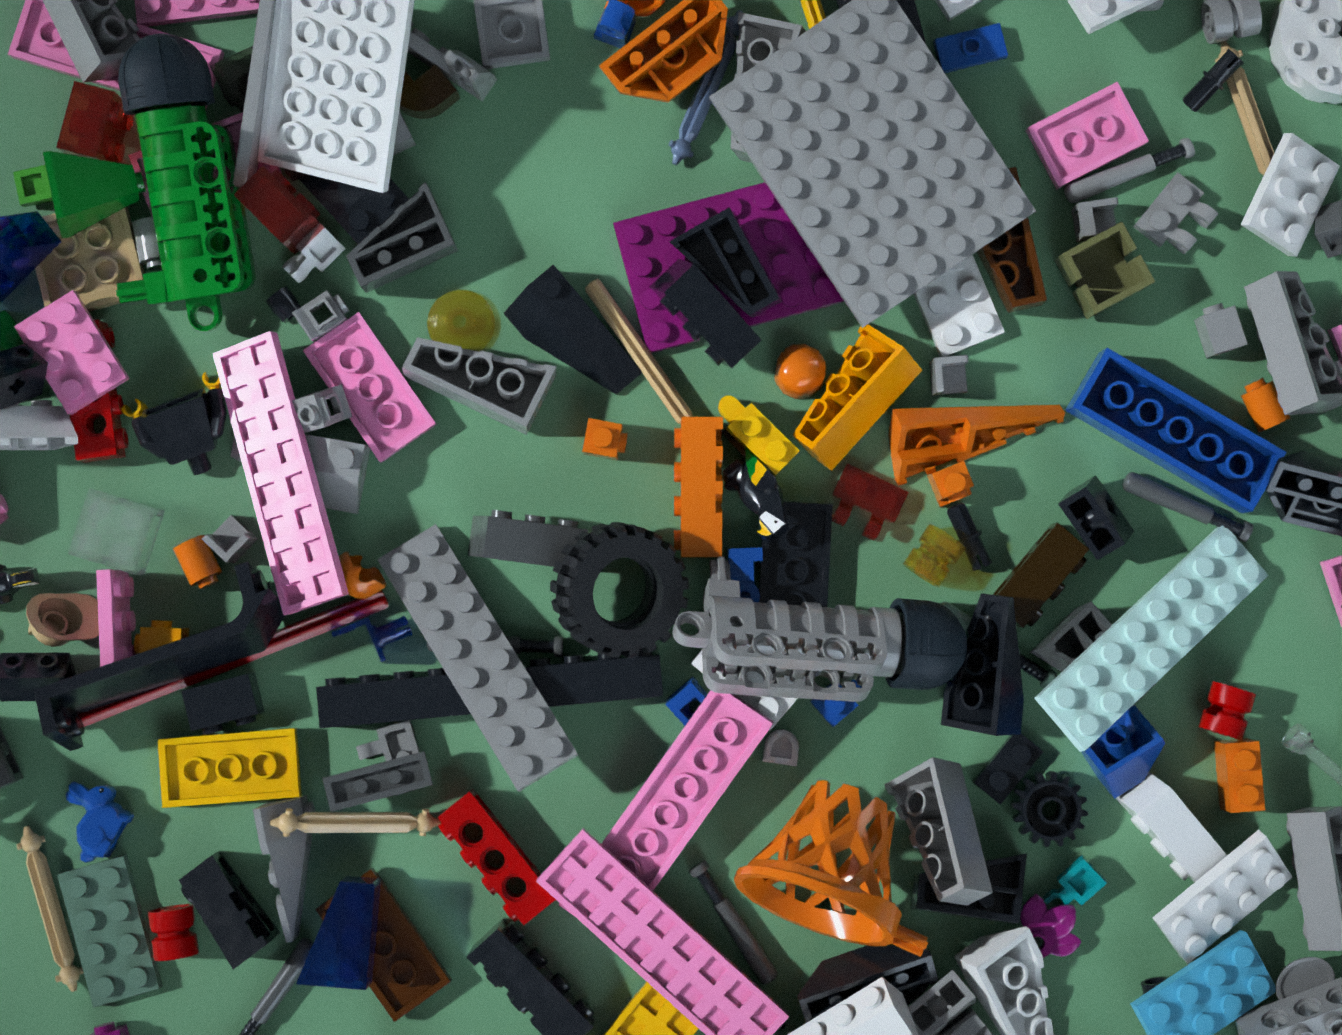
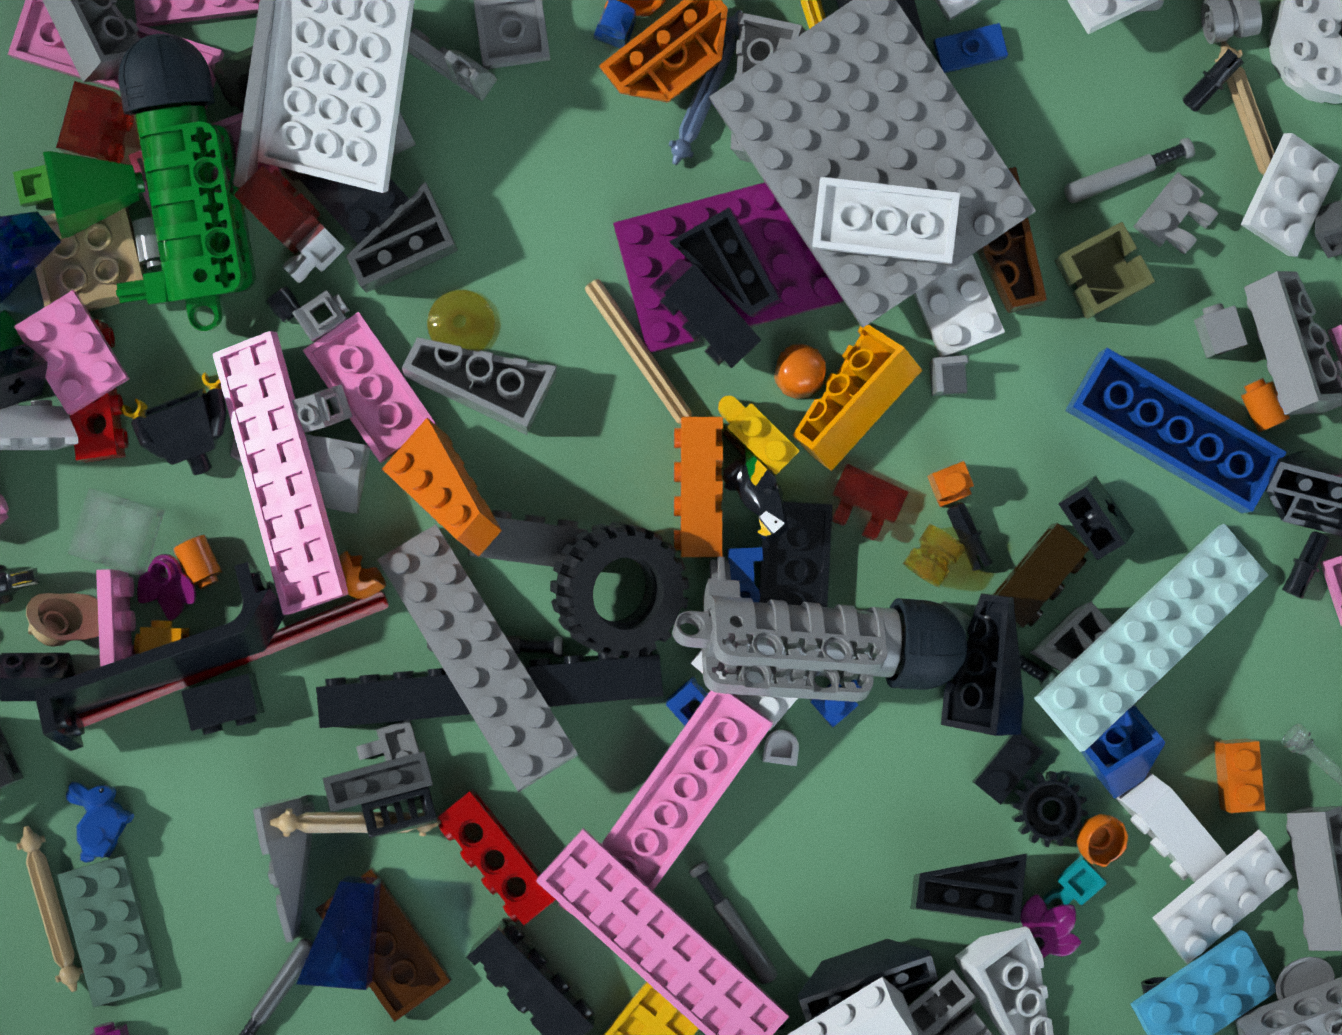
red wheel [148,904,199,961] -> none
yellow plate [158,728,302,808] -> none
black wedge [179,851,280,970] -> none
light grey panel [202,515,258,563] -> none
clear blue bracket [331,616,413,663] -> none
dark brown brick [400,65,460,119] -> none
black wedge [504,265,642,395] -> none
orange brick [582,418,628,461] -> none
orange piece [734,780,928,957] -> none
light grey wedge [884,757,993,905] -> none
orange wedge [888,404,1065,485] -> none
bright pink plate [1025,81,1149,190] -> none
light grey panel [1071,197,1119,242] -> none
dark grey piece [1122,472,1254,542] -> none
red wheel [1199,681,1256,741] -> none
none -> magenta plate [137,554,196,621]
none -> black slope [361,786,438,839]
none -> orange wedge [382,418,502,557]
none -> white plate [812,177,960,264]
none -> orange hair [1076,814,1128,867]
none -> black axle [1282,531,1329,599]

